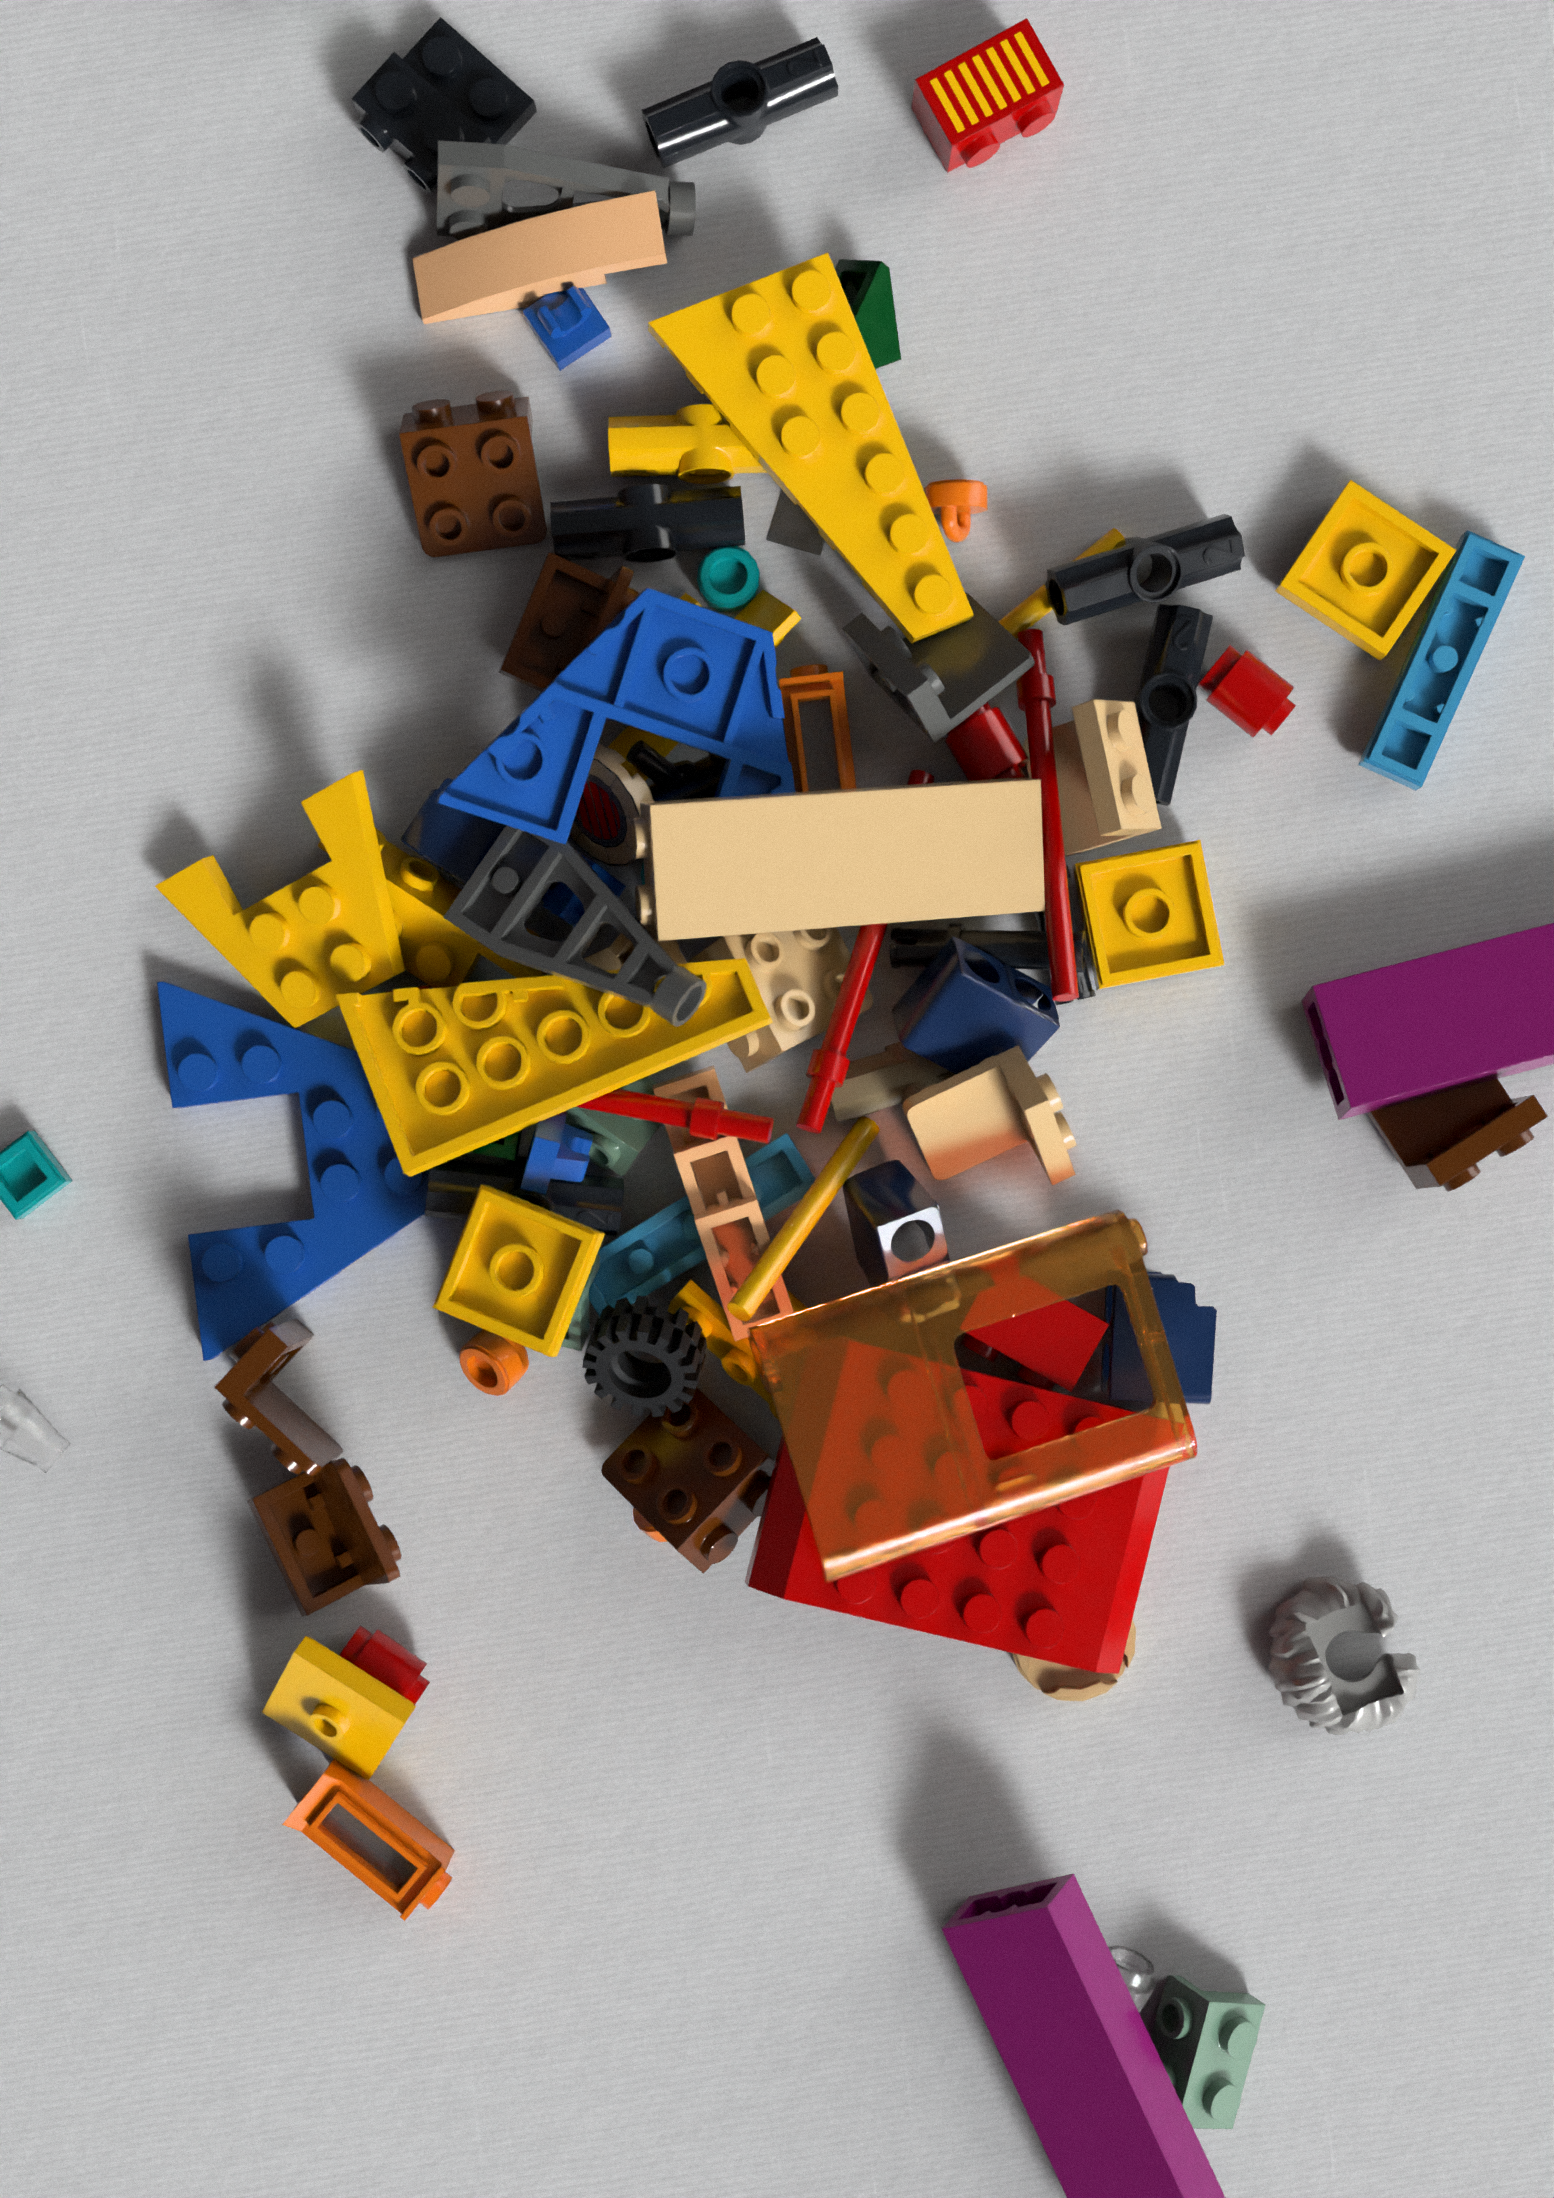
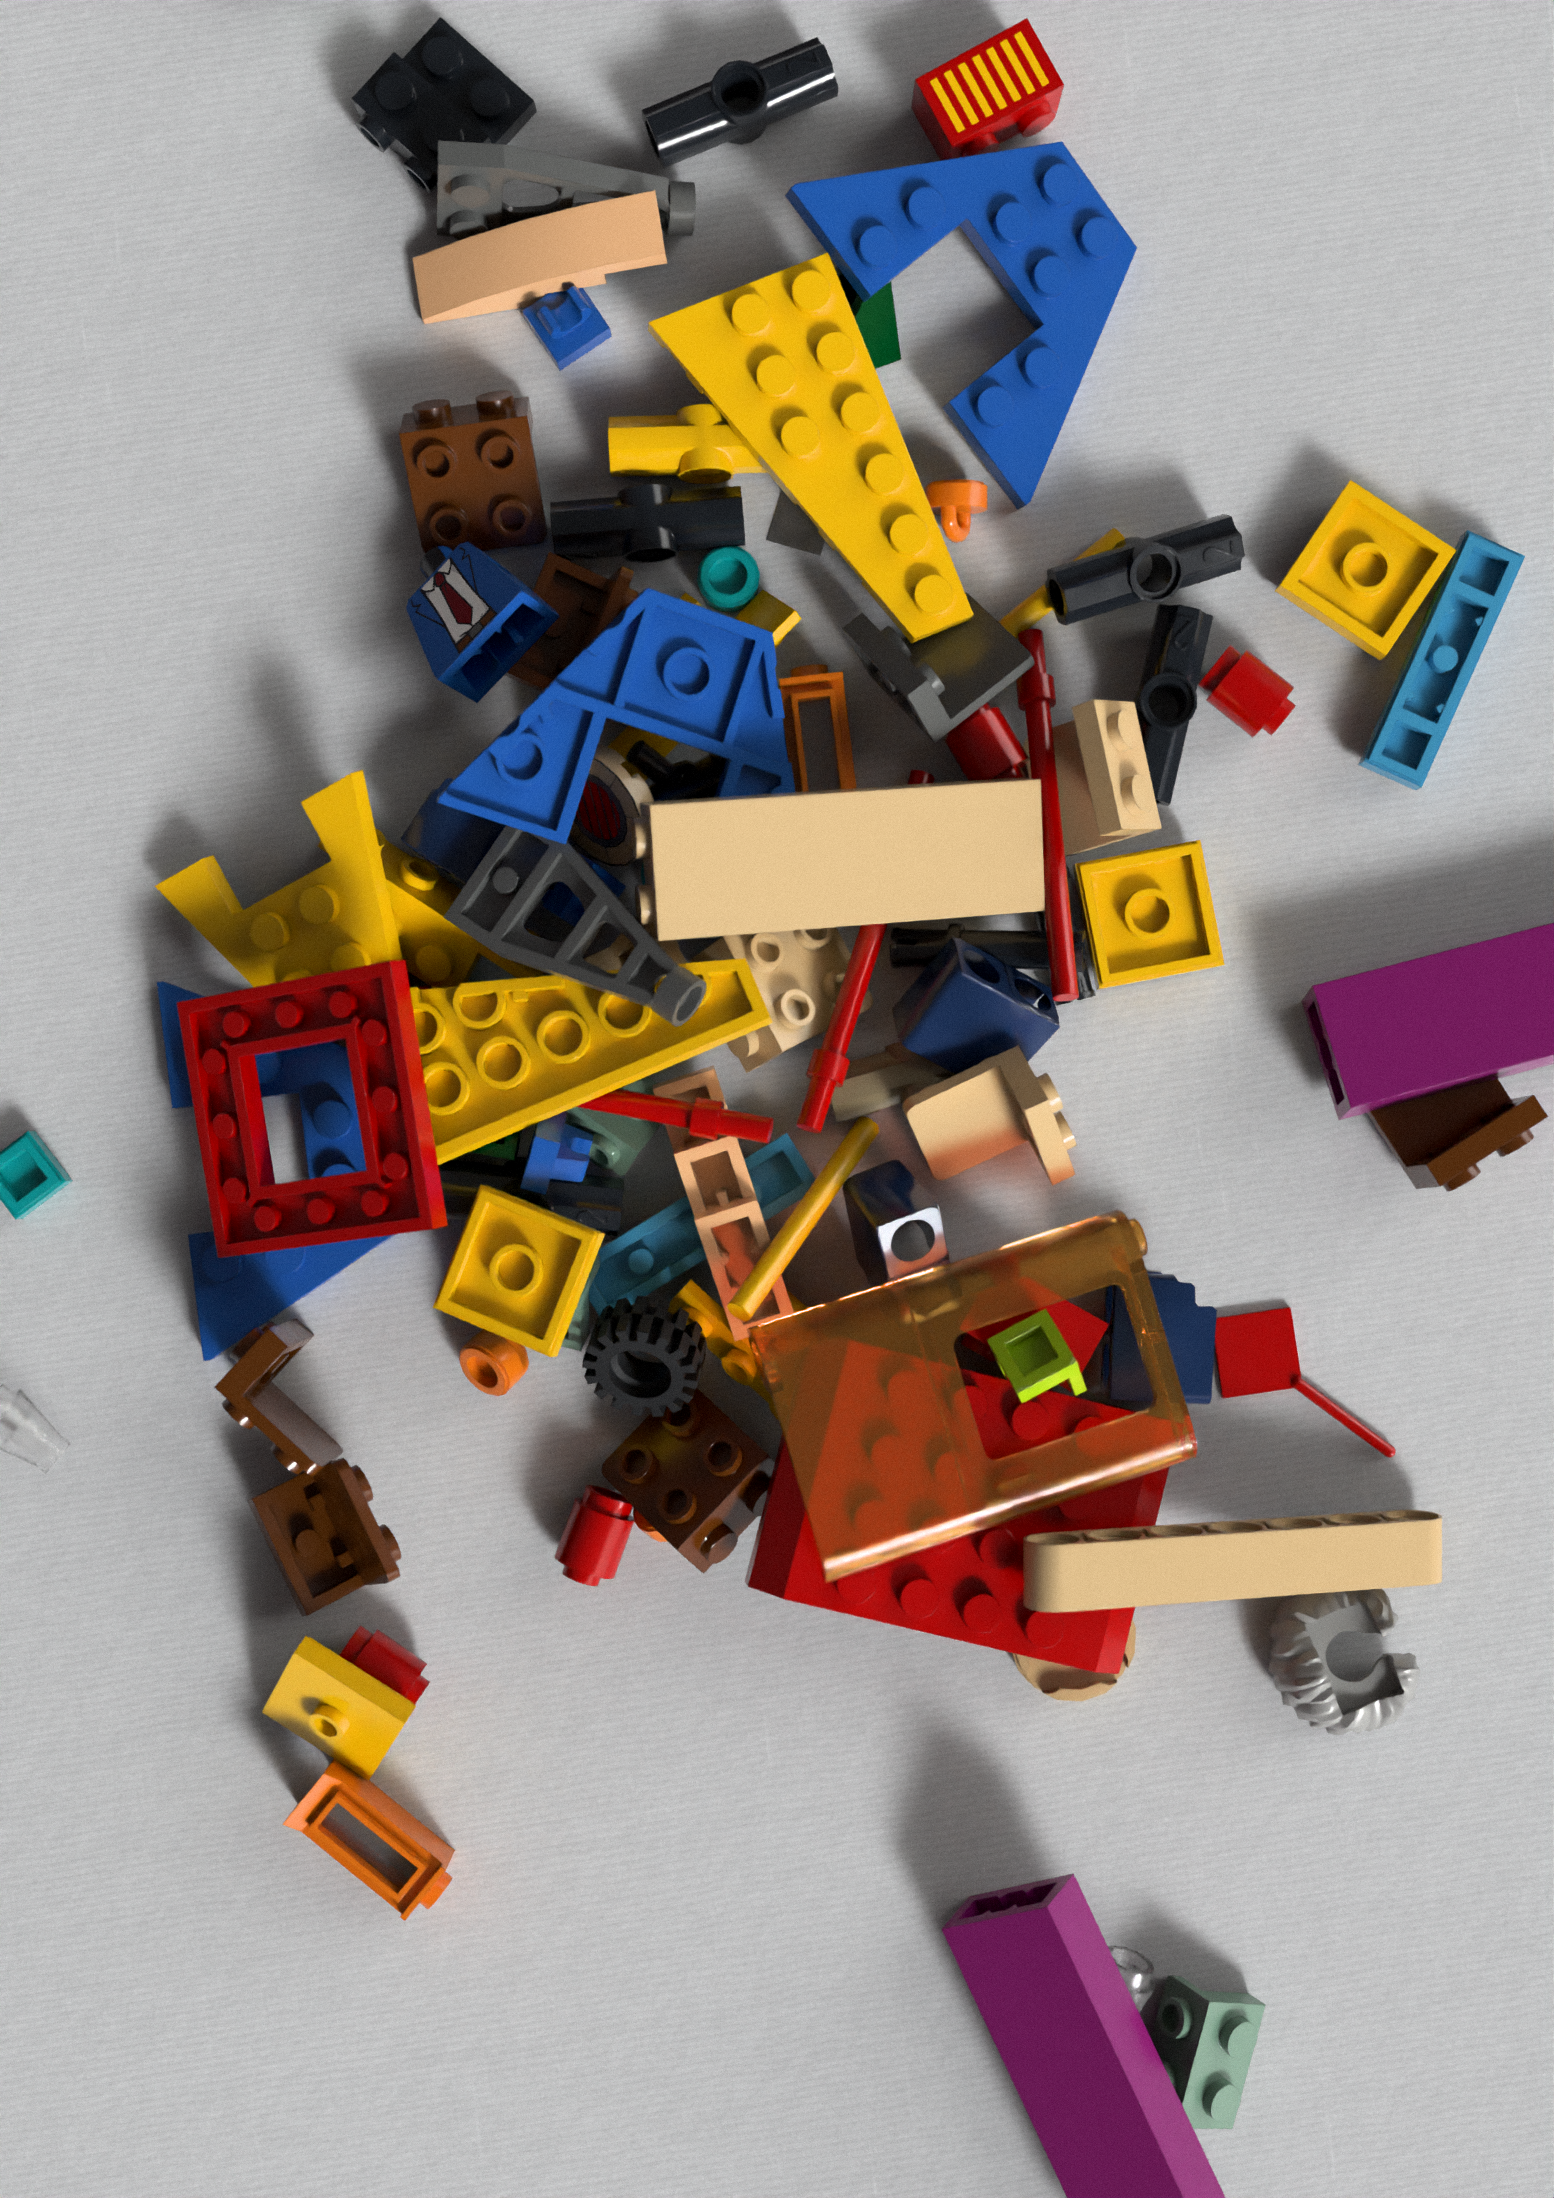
none -> red plate [177,960,448,1258]
none -> blue torso [406,542,560,703]
none -> red brick [554,1485,635,1586]
none -> blue wing [785,141,1137,510]
none -> lime panel [987,1308,1087,1404]
none -> tan beam [1023,1510,1442,1612]
none -> red piece [1214,1307,1396,1458]

